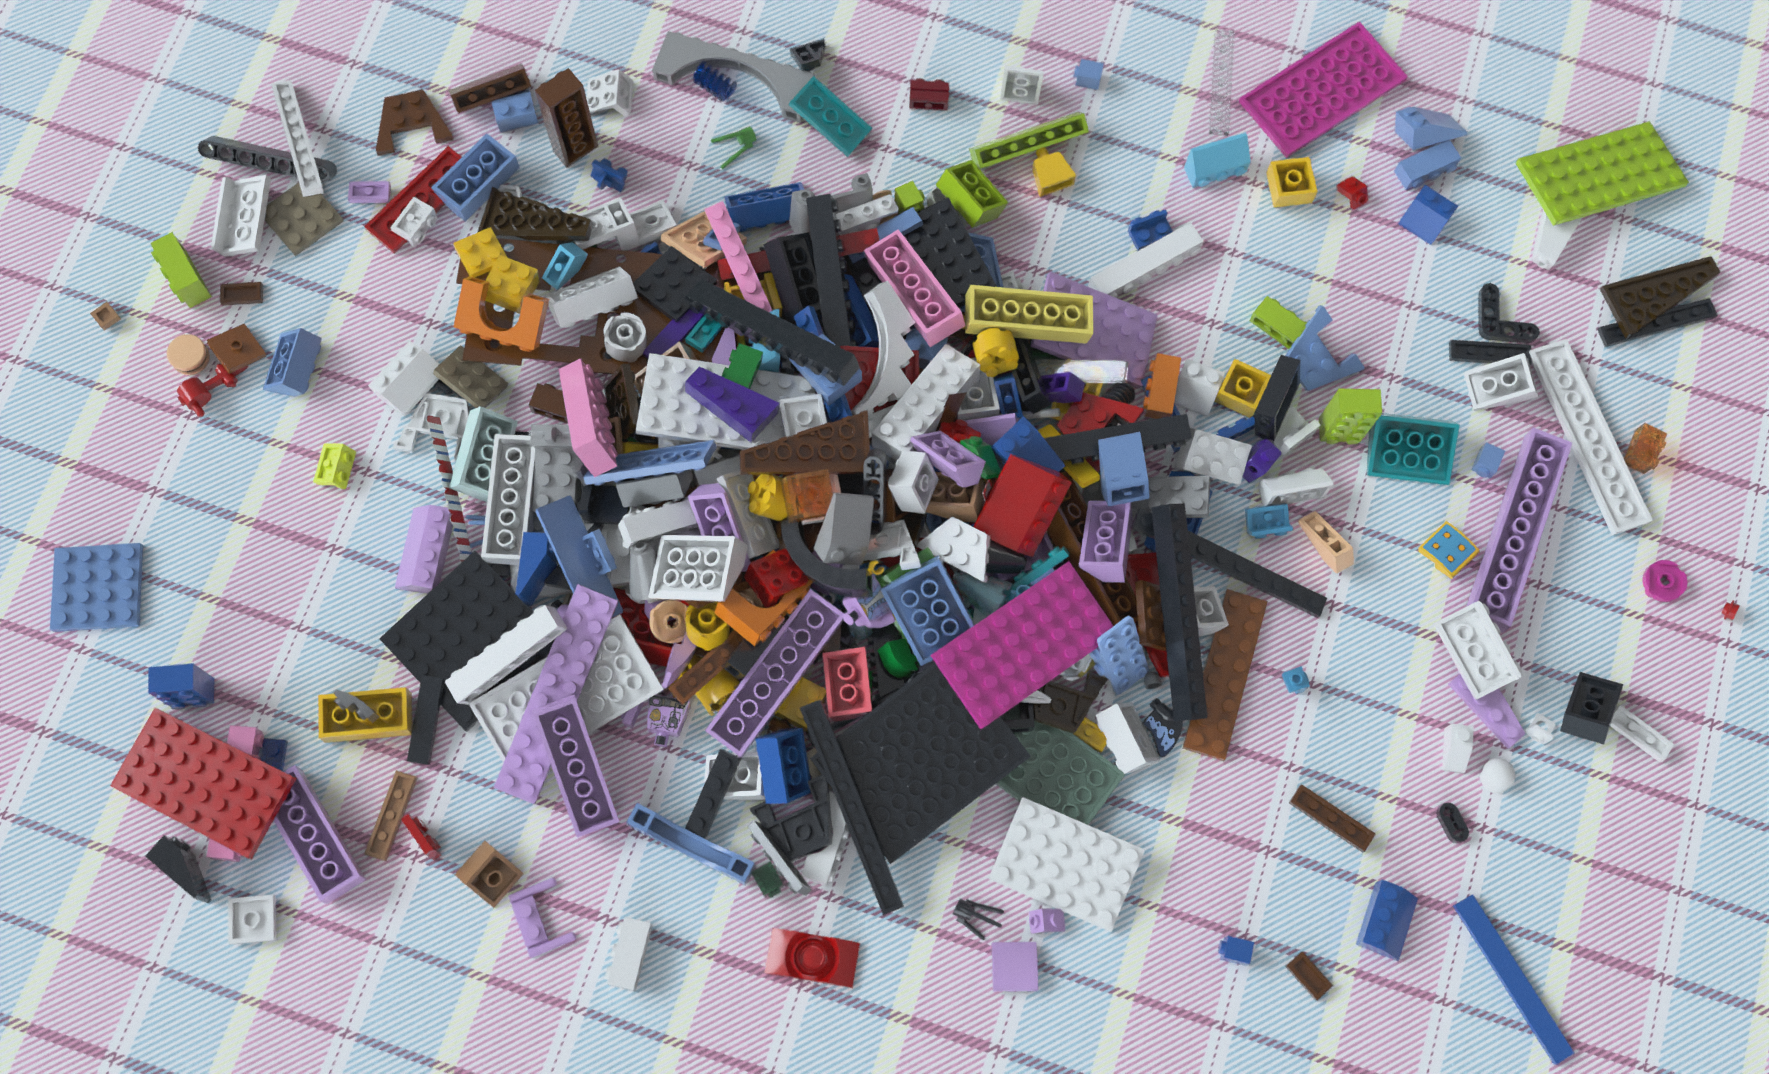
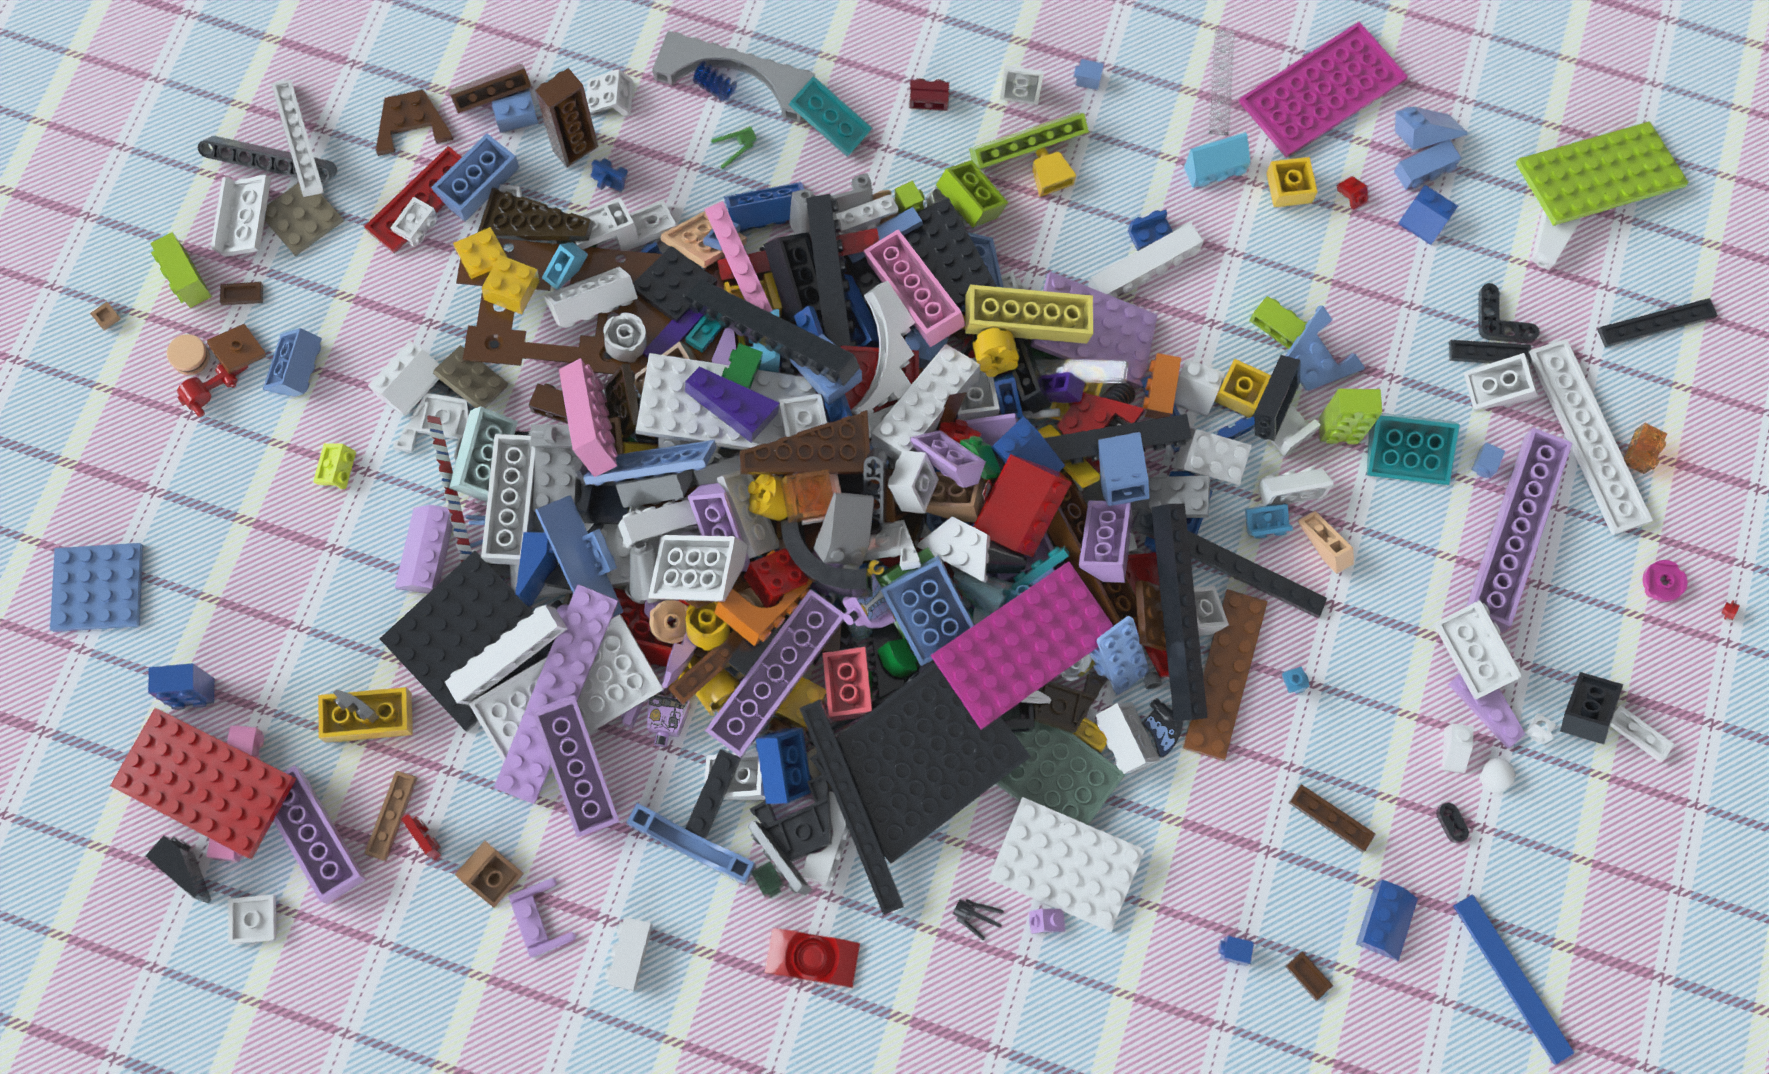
clear blue plate [260,738,288,771] -> none
lavender plate [348,181,391,203] -> none
black tile [407,675,445,765] -> none
orange arch [453,276,550,352] -> none
black wing [789,39,826,72] -> none
lavender slope [991,942,1038,991] -> none
dark purple torso [1242,439,1282,483] -> none
slope [1419,521,1480,579] -> none
dark brown wing [1600,256,1720,339] -> none

